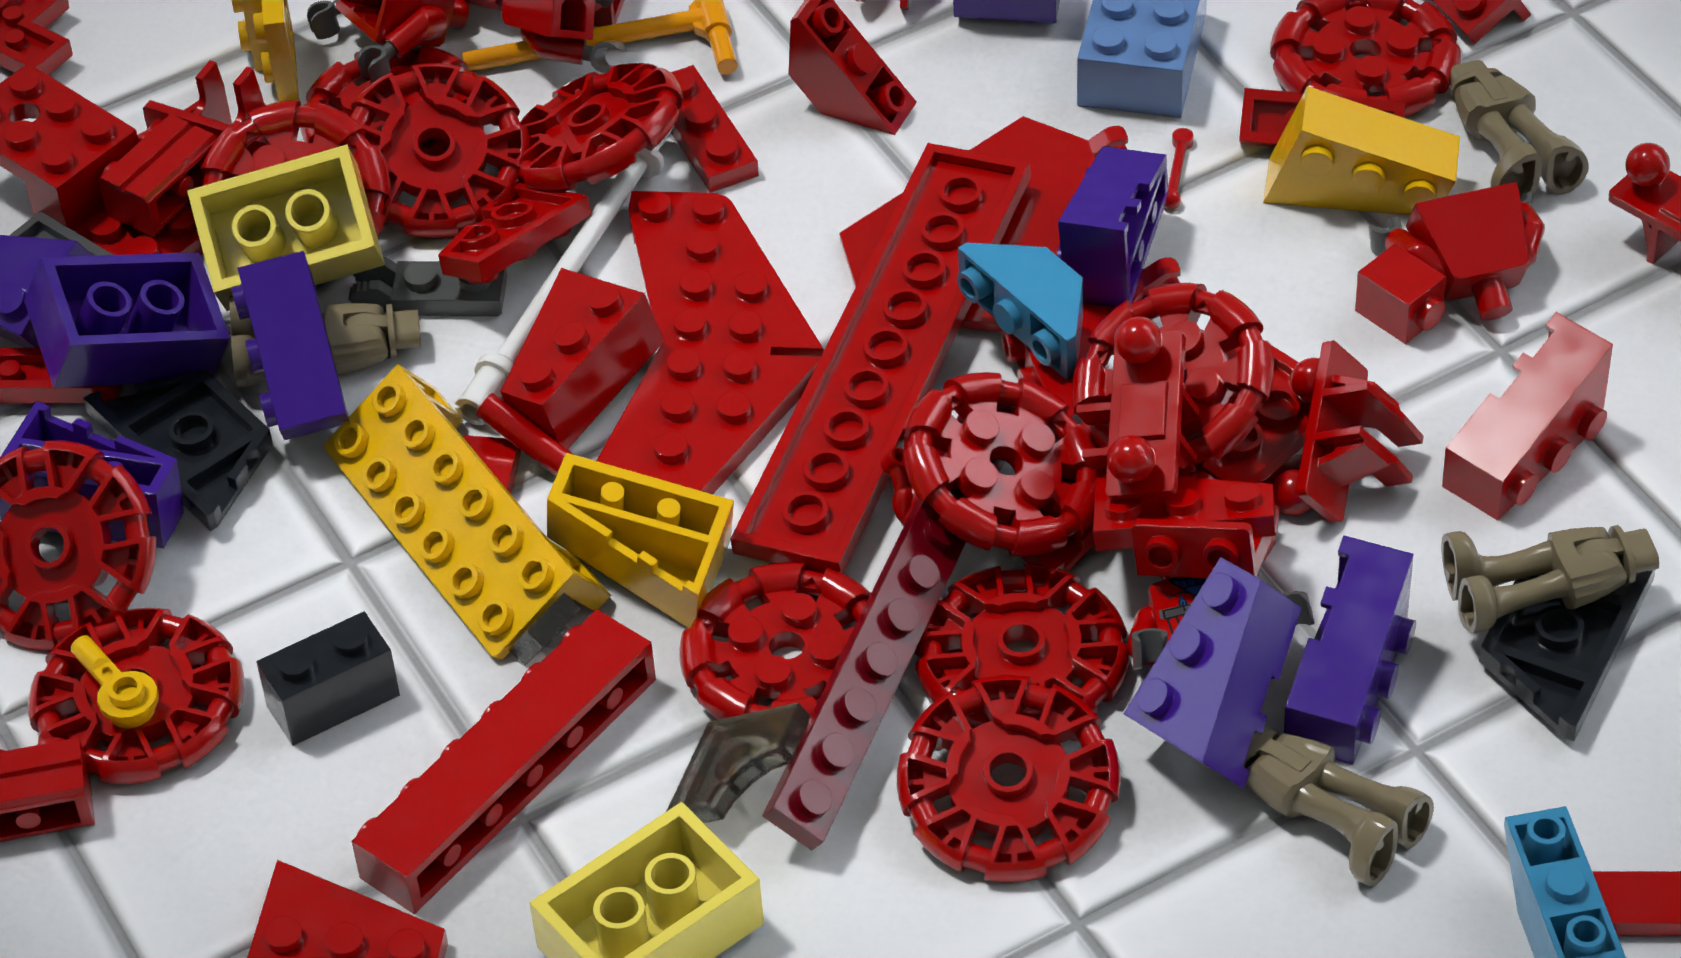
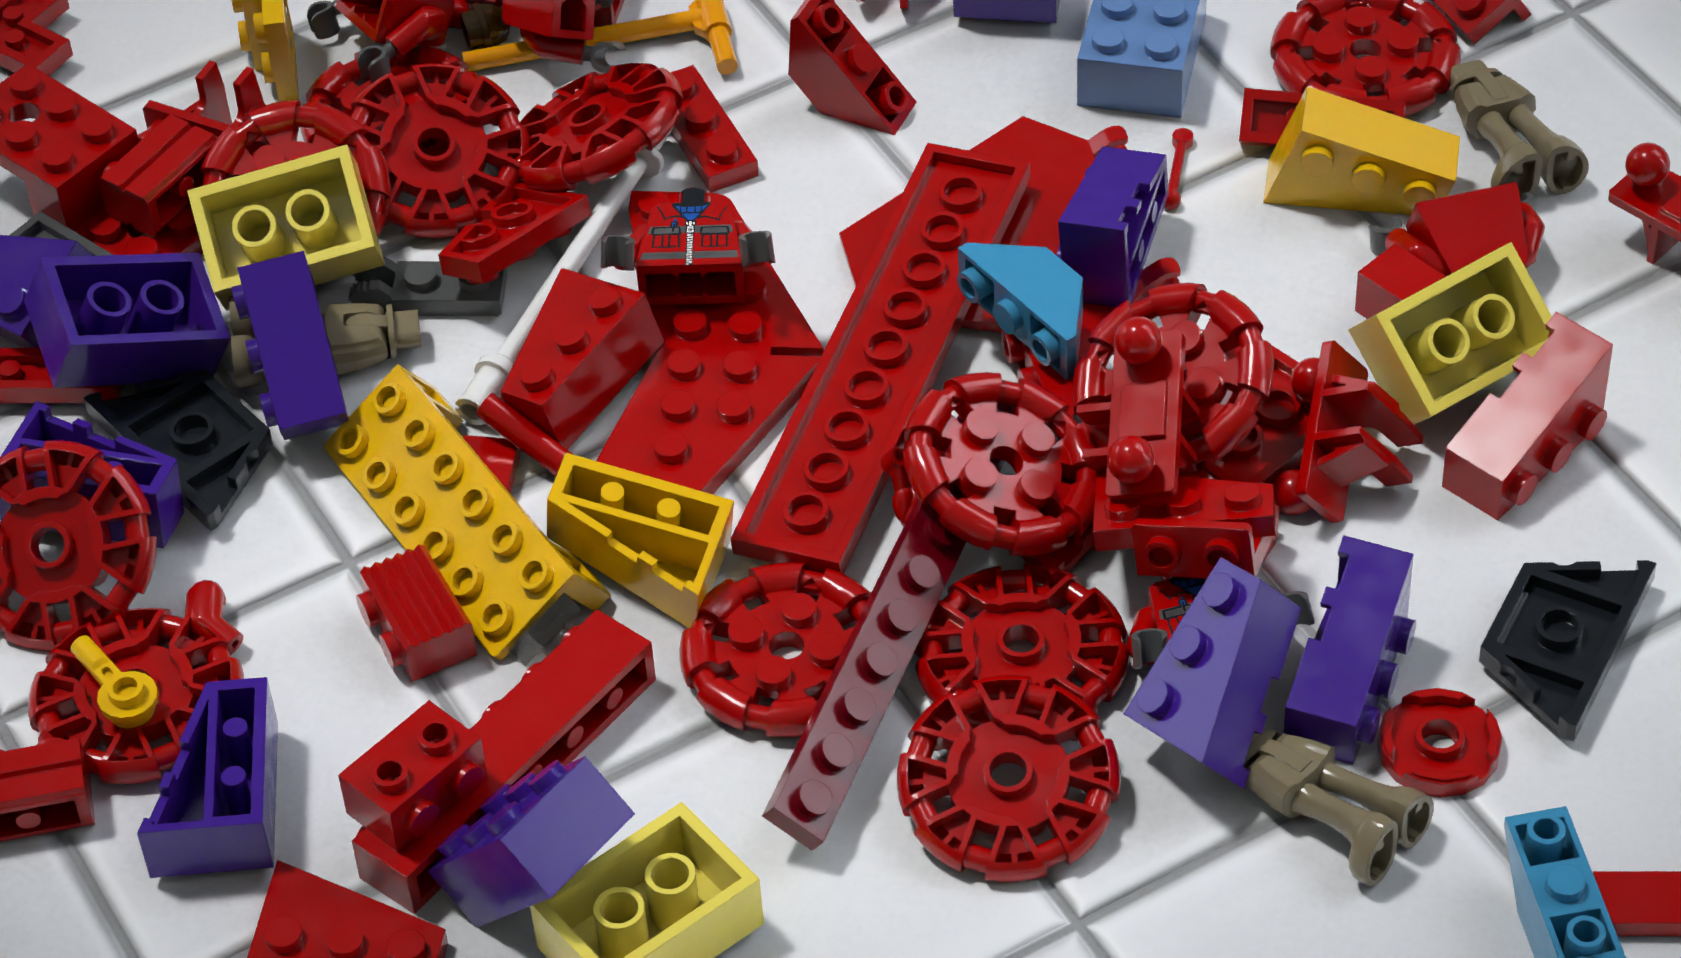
black brick [256,611,400,746] -> none
clear smoke tile [666,702,811,823] -> none
dark tan piece [1441,525,1659,633] -> none
none -> dark purple wedge [137,677,278,878]
none -> red arm [185,580,244,654]
none -> red brick [338,700,488,852]
none -> red brick [356,544,477,682]
none -> dark purple brick [428,756,635,928]
none -> dark brown plate [459,3,510,51]
none -> red torso [601,187,776,305]
none -> light yellow brick [1348,242,1552,425]
none -> red tile [1377,688,1502,798]

